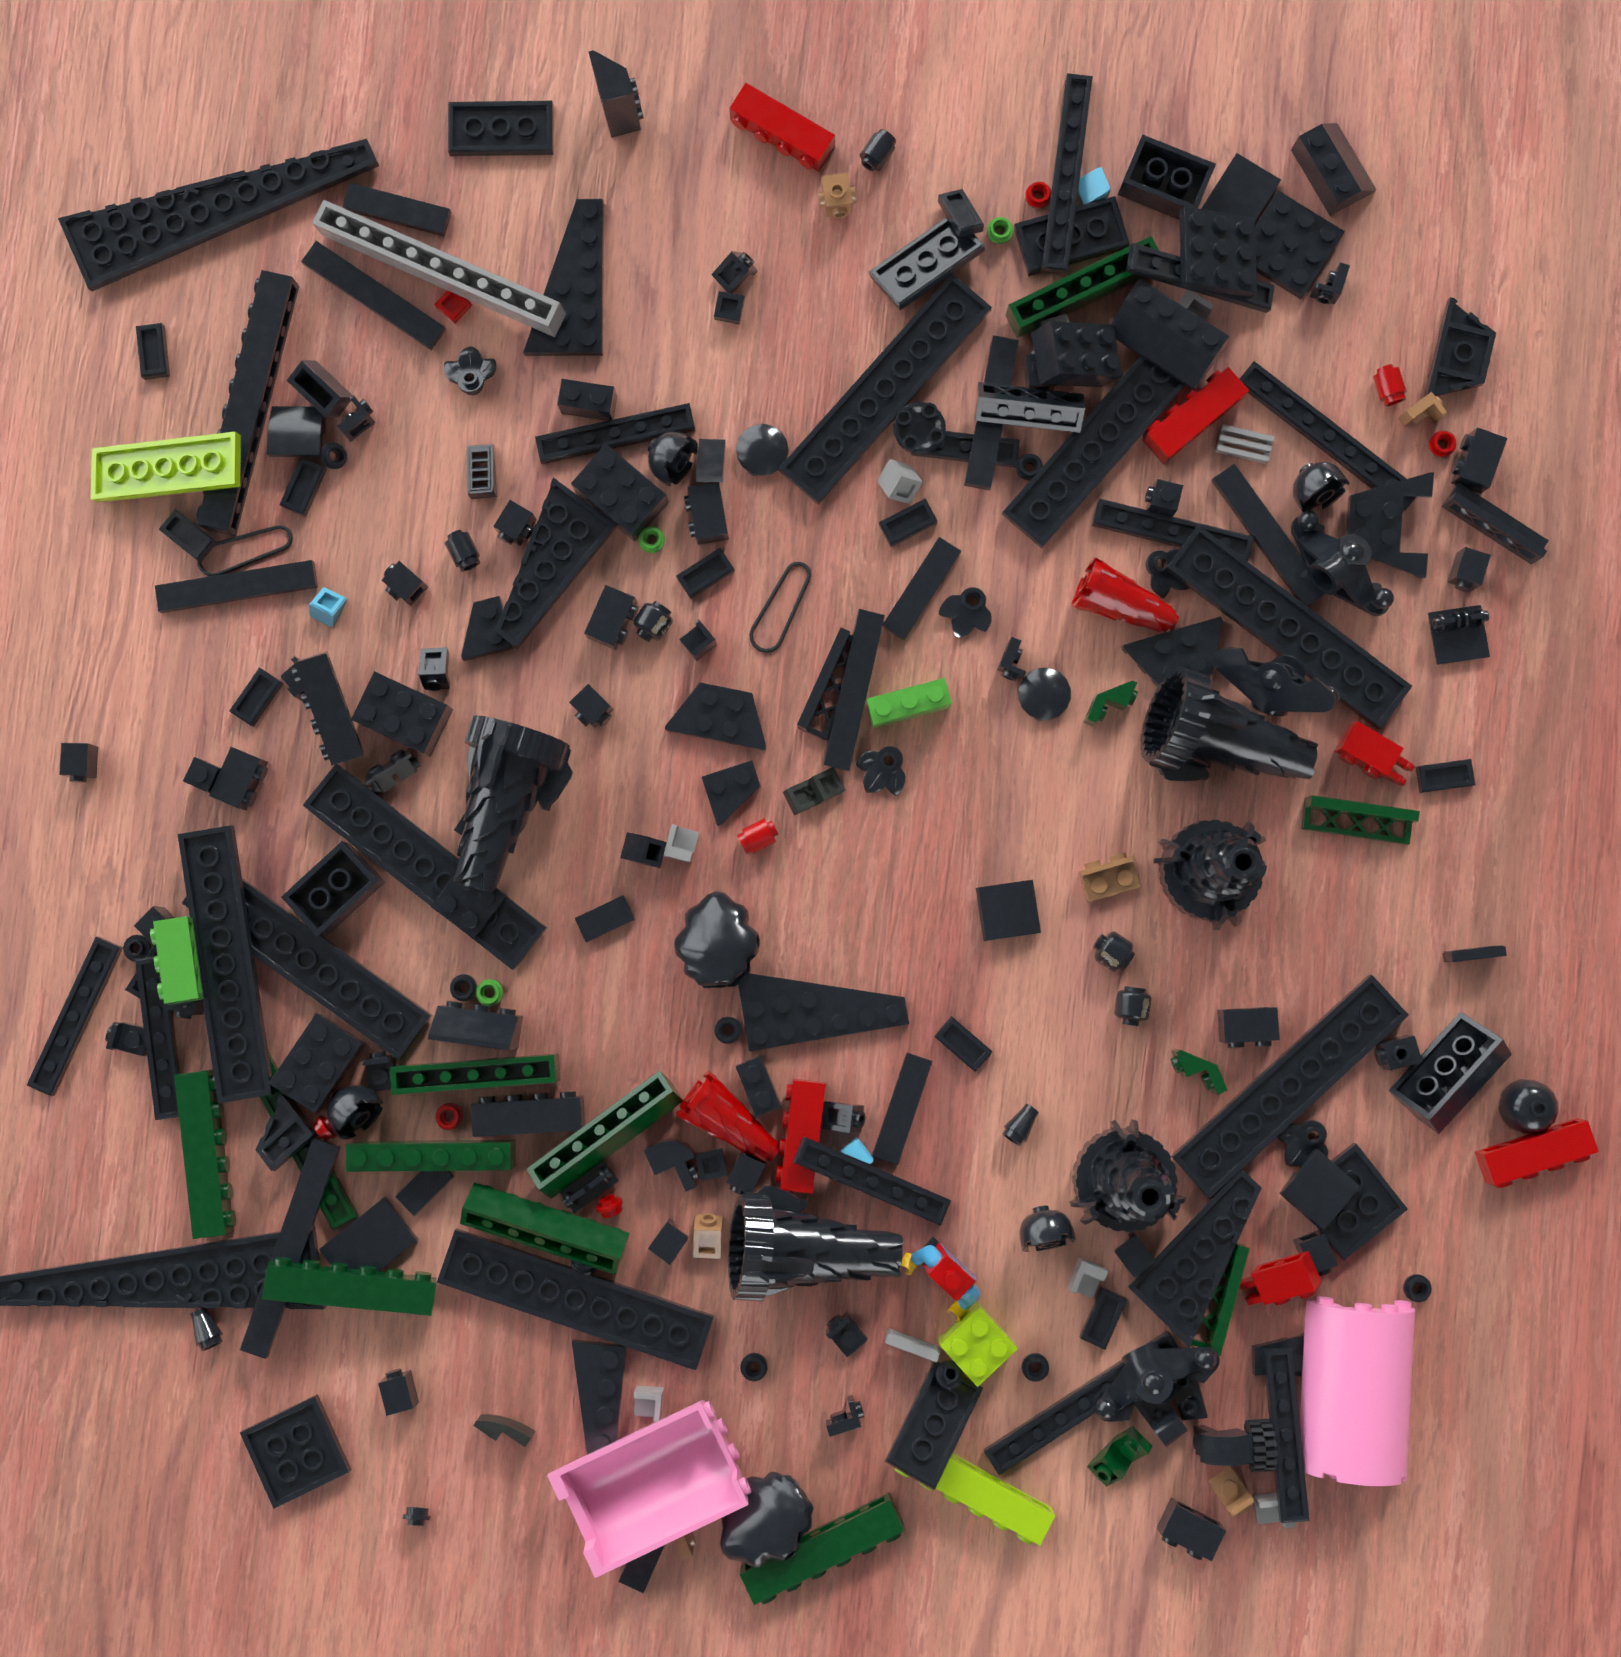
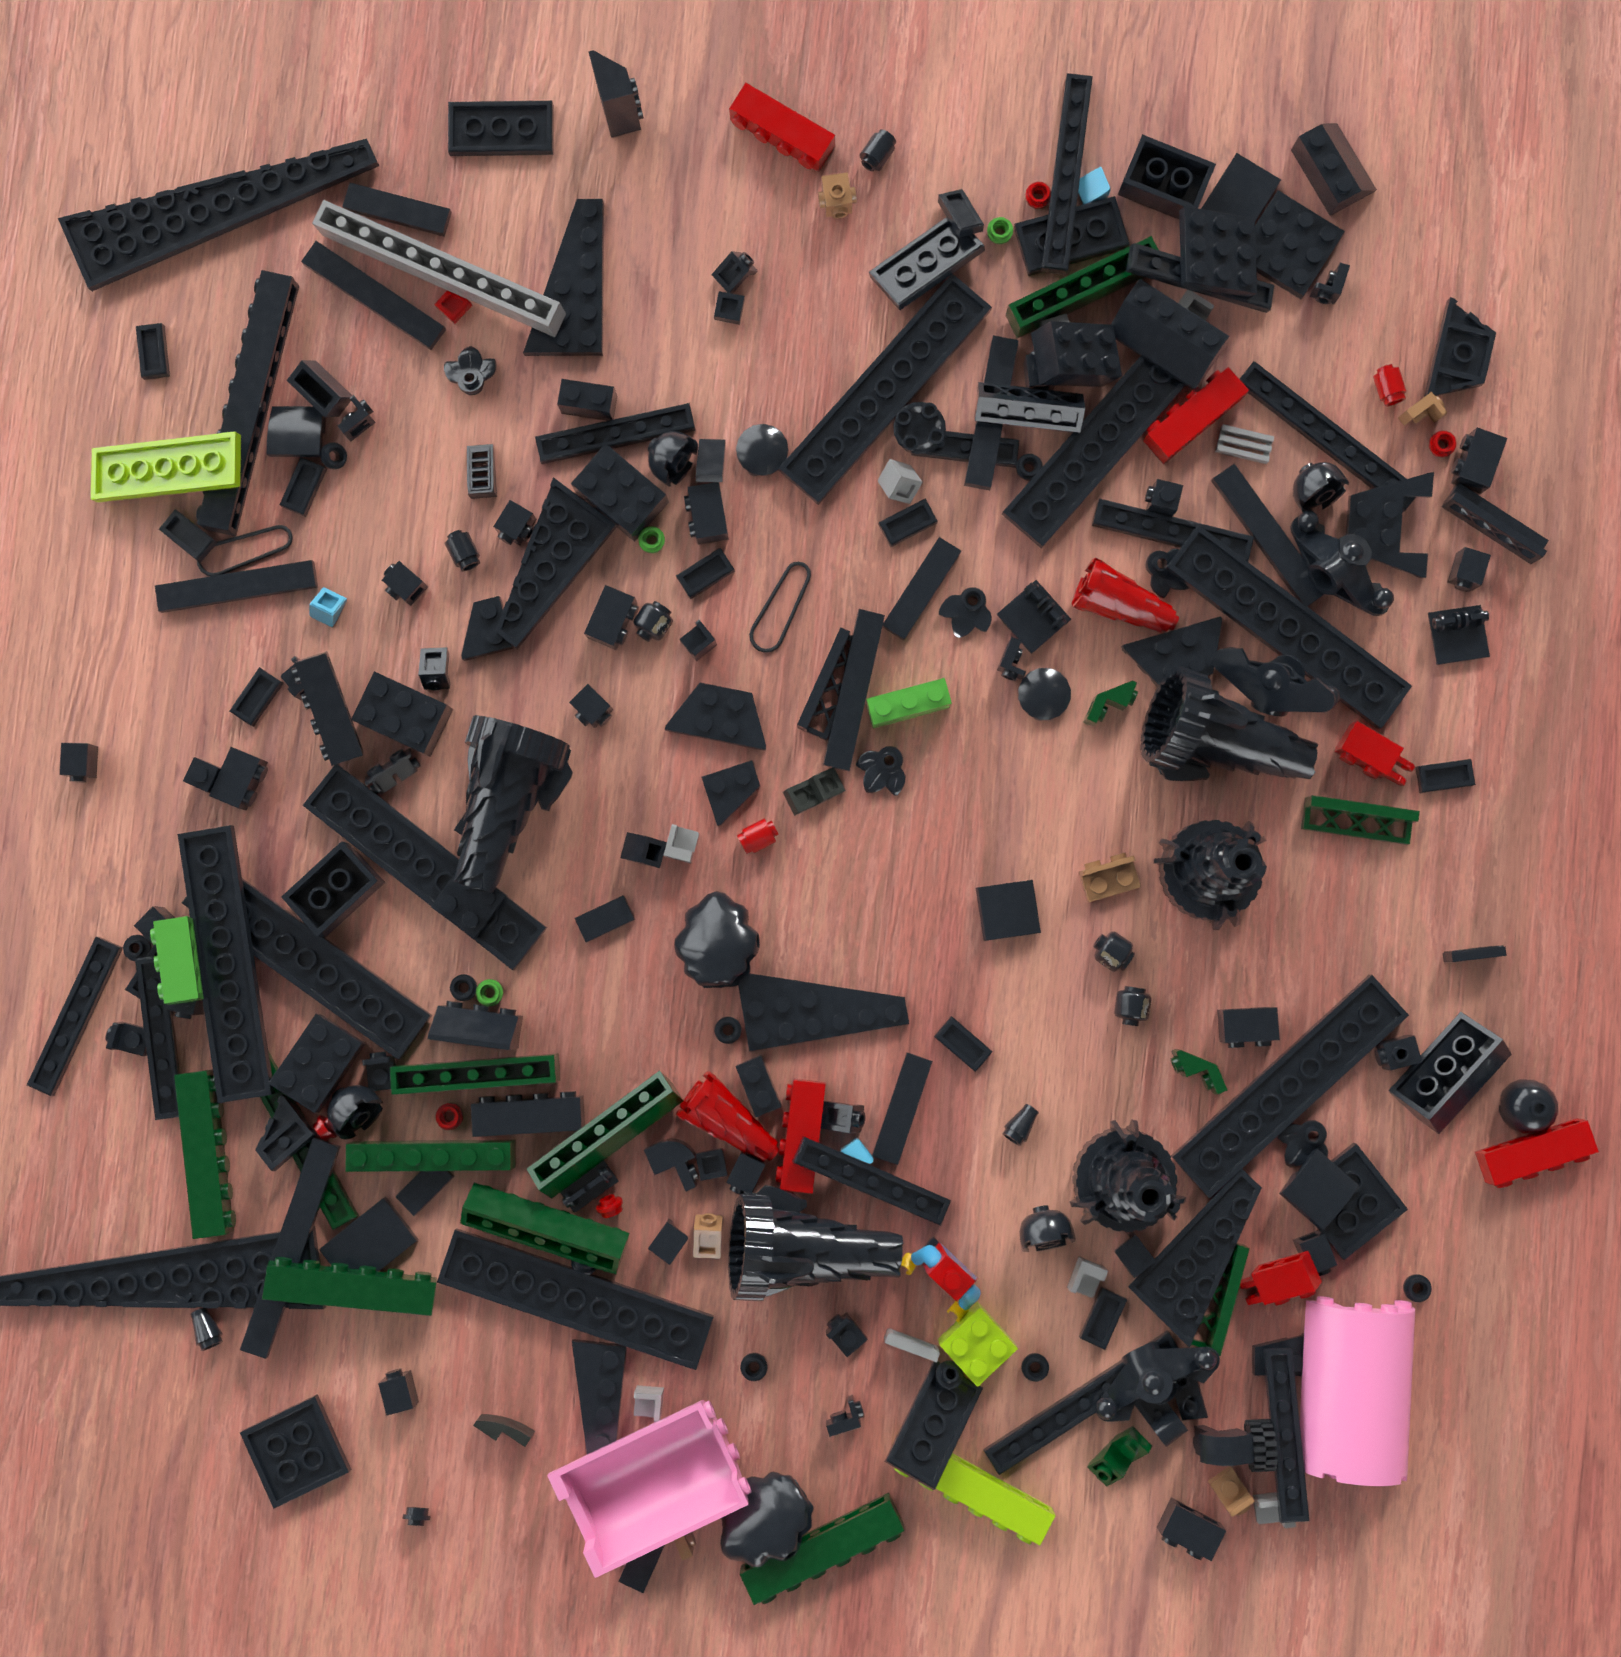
none -> black hinge [996,580,1071,654]

